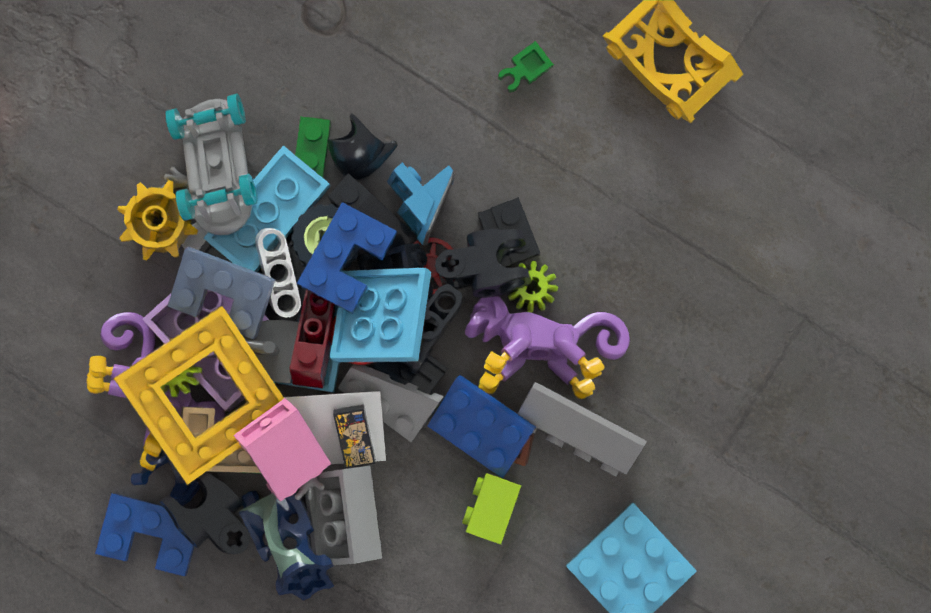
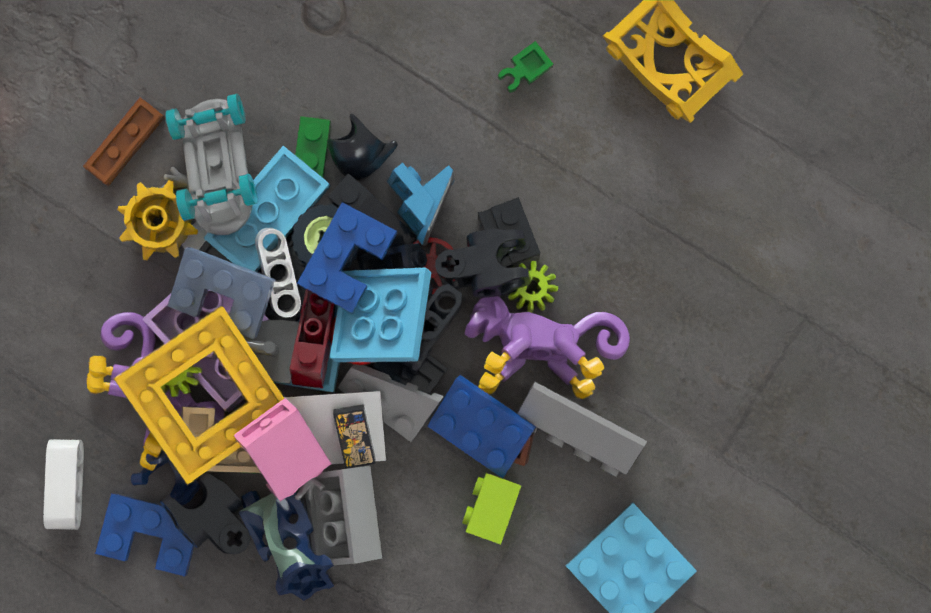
none -> white beam [43,439,84,530]
none -> dark orange tile [83,97,165,186]

